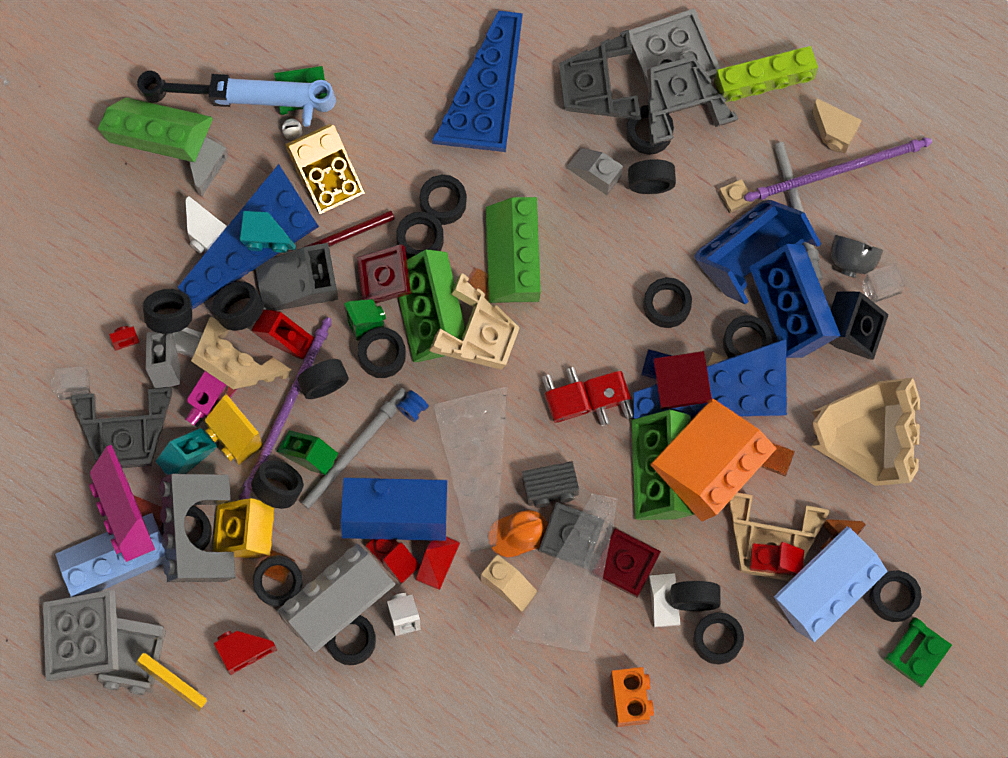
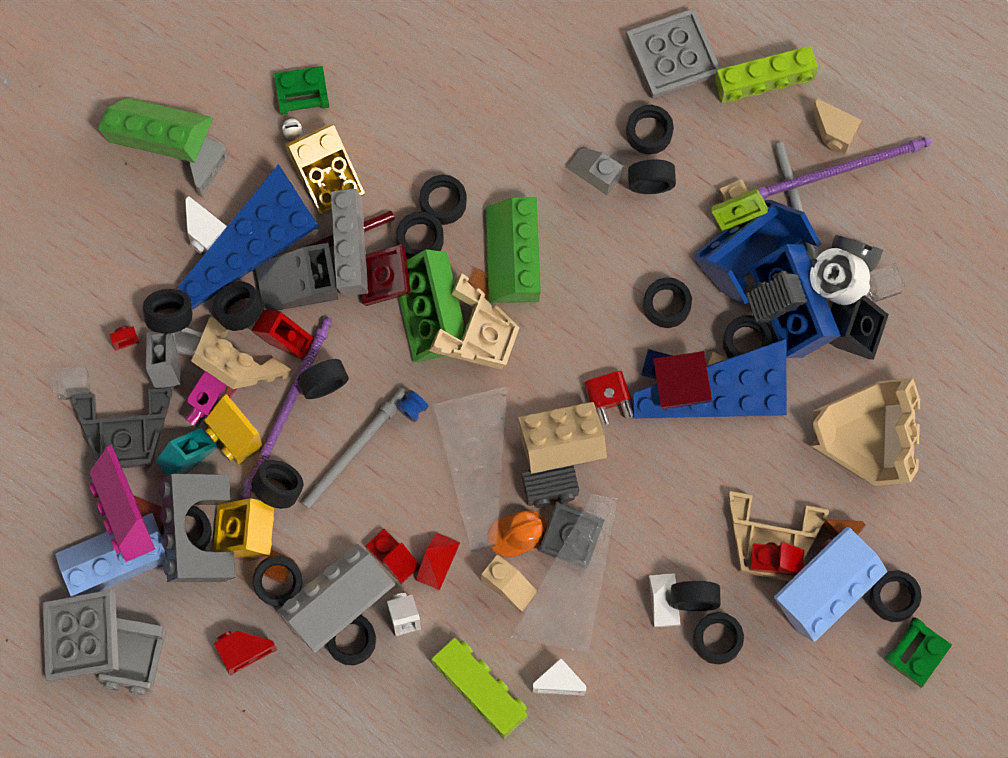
yellow tile [136,653,207,711] -> none
light blue piece [137,71,336,127] -> none
teal slope [240,211,296,253] -> none
green slope [276,430,339,475] -> none
blue brick [341,478,447,541] -> none
green slope [344,299,386,341] -> none
black tyre [358,327,406,378] -> none
blue wing [432,11,523,152] -> none
red piece [542,367,592,423] -> none
dark grey wing [559,30,641,120] -> none
dark red tile [591,528,661,598] -> none
orange brick [610,667,654,727] -> none
bright green slope [631,410,695,520] -> none
dark grey wing [647,56,738,146] -> none
orange slope [650,399,777,522] -> none
clear orange tile [761,443,795,477] -> none
none -> light grey brick [331,189,368,296]
none -> lime brick [432,638,528,740]
none -> tan brick [518,402,607,474]
none -> white slope [532,659,586,696]
none -> lime plate [712,188,768,231]
none -> dark grey brick [746,271,807,322]
none -> white brick [810,248,870,305]

